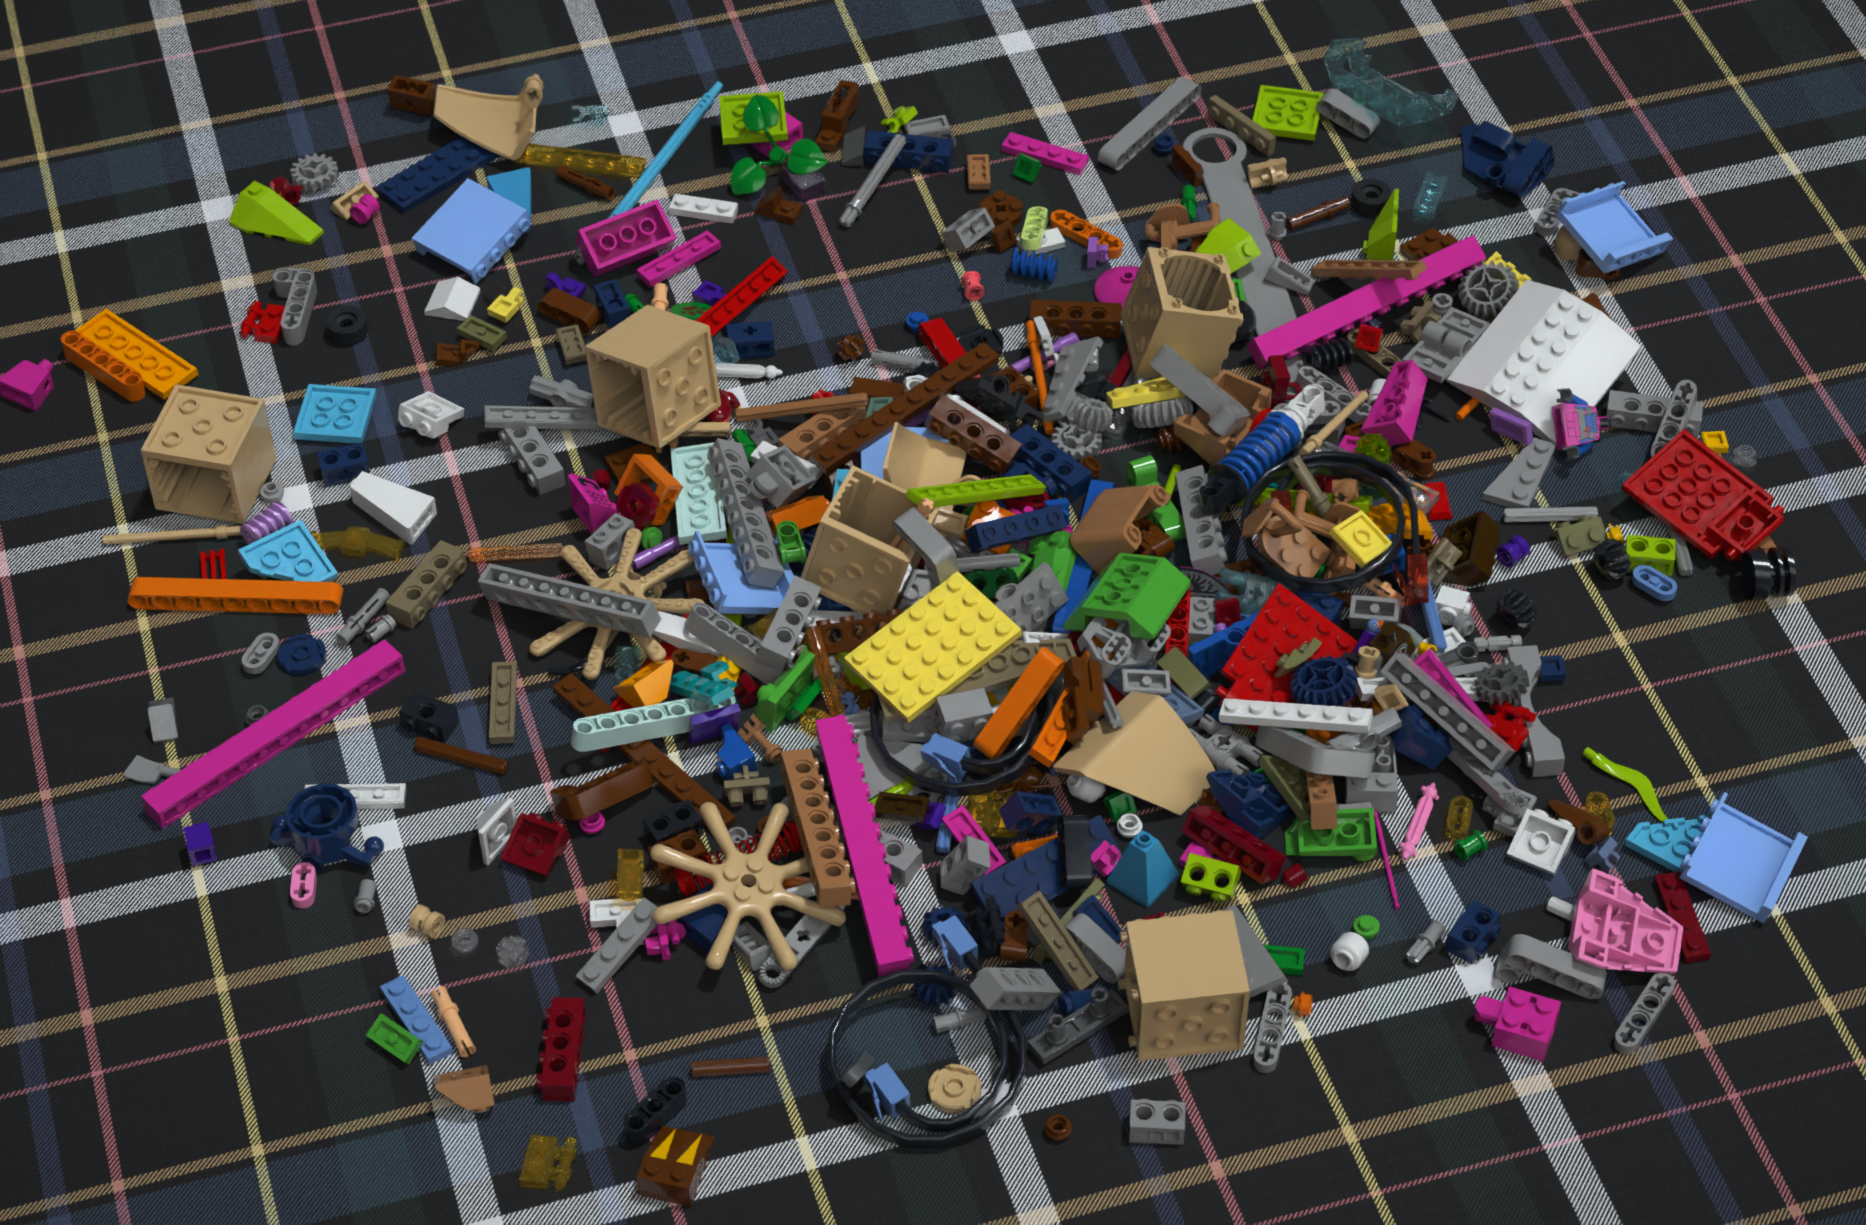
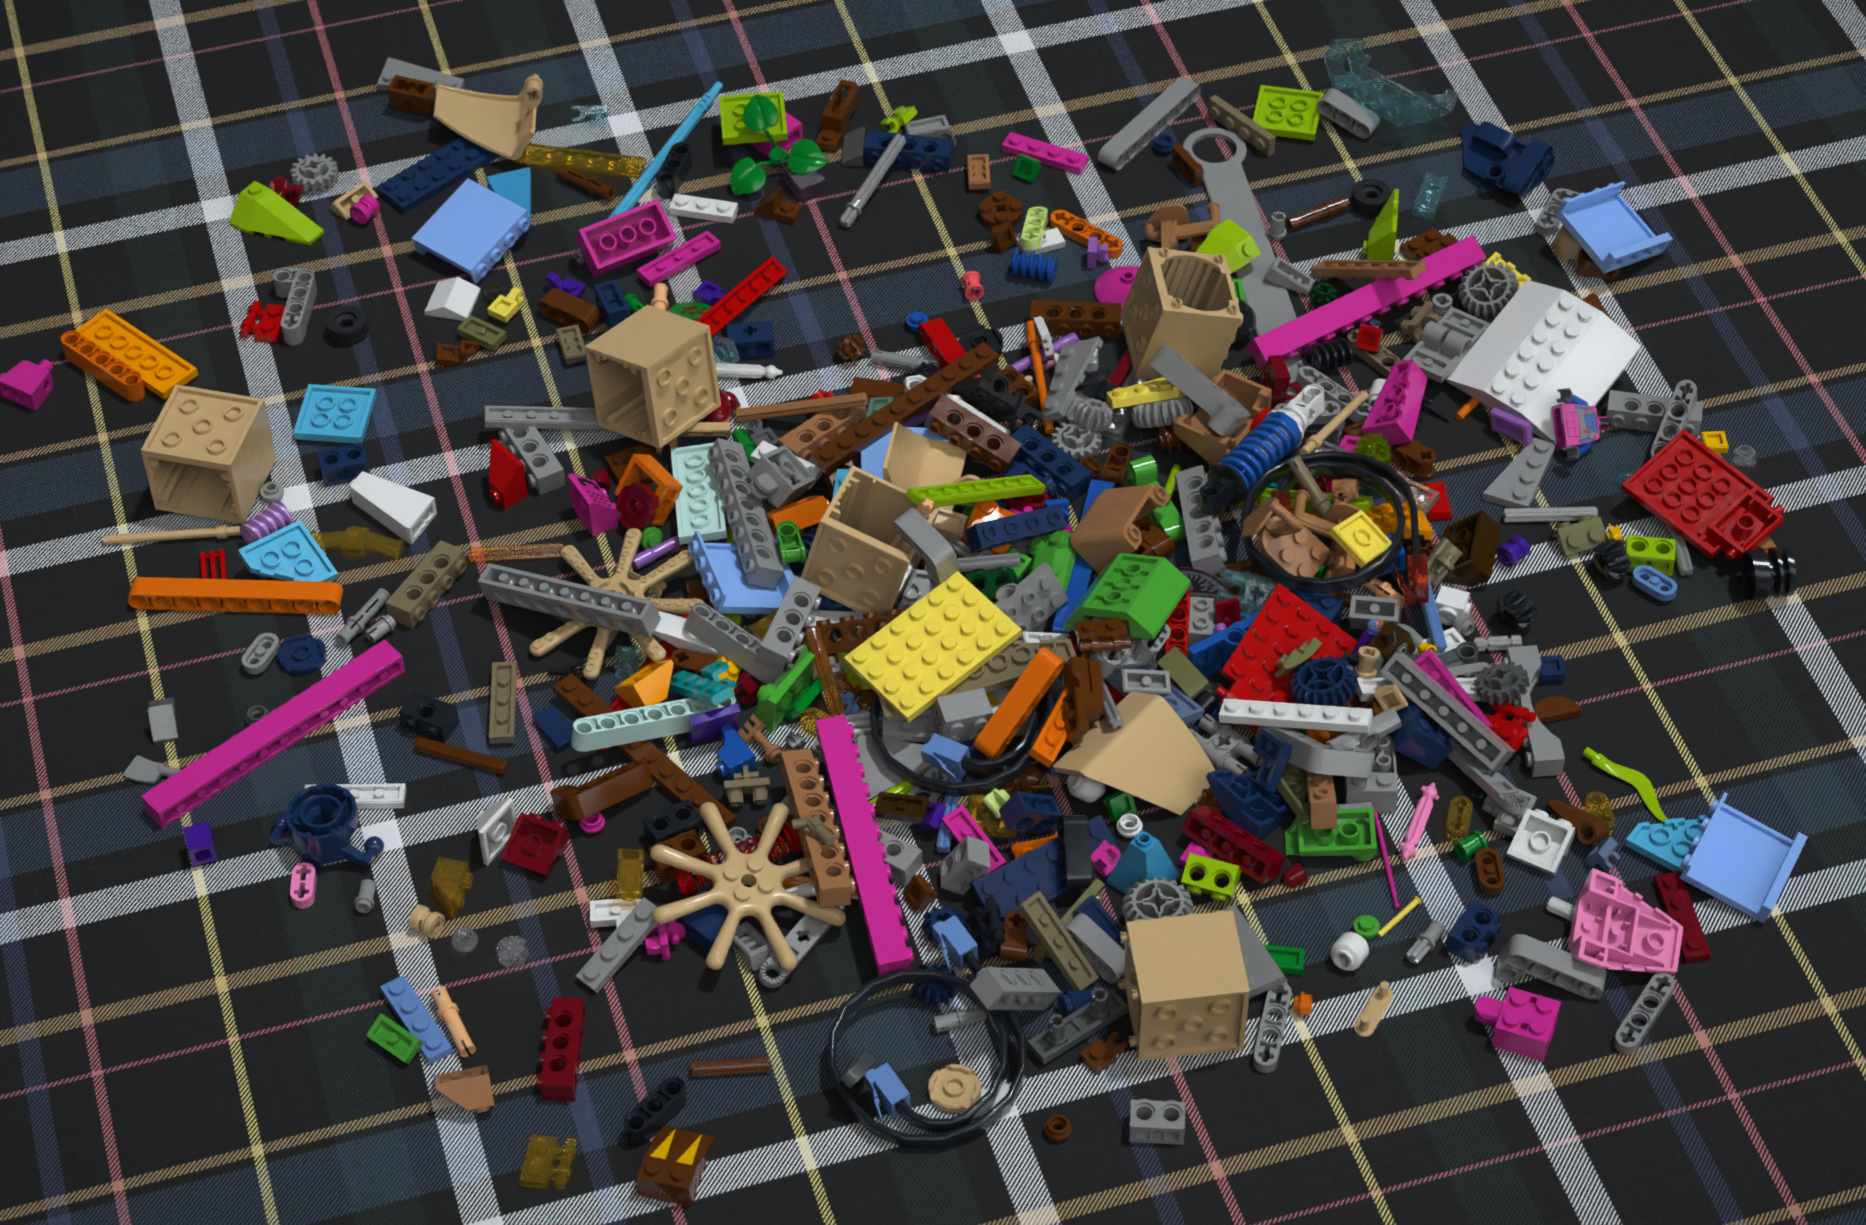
white plate [397,391,464,438] -> none
light grey piece [529,375,595,408] -> none
light grey brick [585,513,635,570] -> none
light grey brick [941,208,995,252] -> none
green axle [1180,185,1198,221] -> none
tan hips [1247,157,1288,188] -> none
none -> light grey wing [377,57,465,91]
none -> clear yellow slope [431,857,473,918]
none -> red slope [489,439,528,510]
none -> dark blue tile [532,705,573,752]
none -> black beam [656,142,692,199]
none -> flat silver plate [784,731,807,750]
none -> dark tan piece [792,814,838,846]
none -> reddish brown tile [903,875,938,912]
none -> yellowish green plate [981,788,1010,819]
none -> reddish brown plate [1074,618,1132,654]
none -> reddish brown plate [1079,1031,1128,1076]
none -> reddish brown piece [1100,442,1132,487]
none -> light grey gear [1122,875,1193,922]
none -> dark blue plate [1252,727,1293,793]
none -> dark green gear [1310,283,1337,308]
none -> tan piece [1354,981,1394,1037]
none -> light yellow piece [1377,896,1422,938]
none -> reddish brown plate [1474,848,1505,895]
none -> reddish brown tile [1534,696,1582,723]

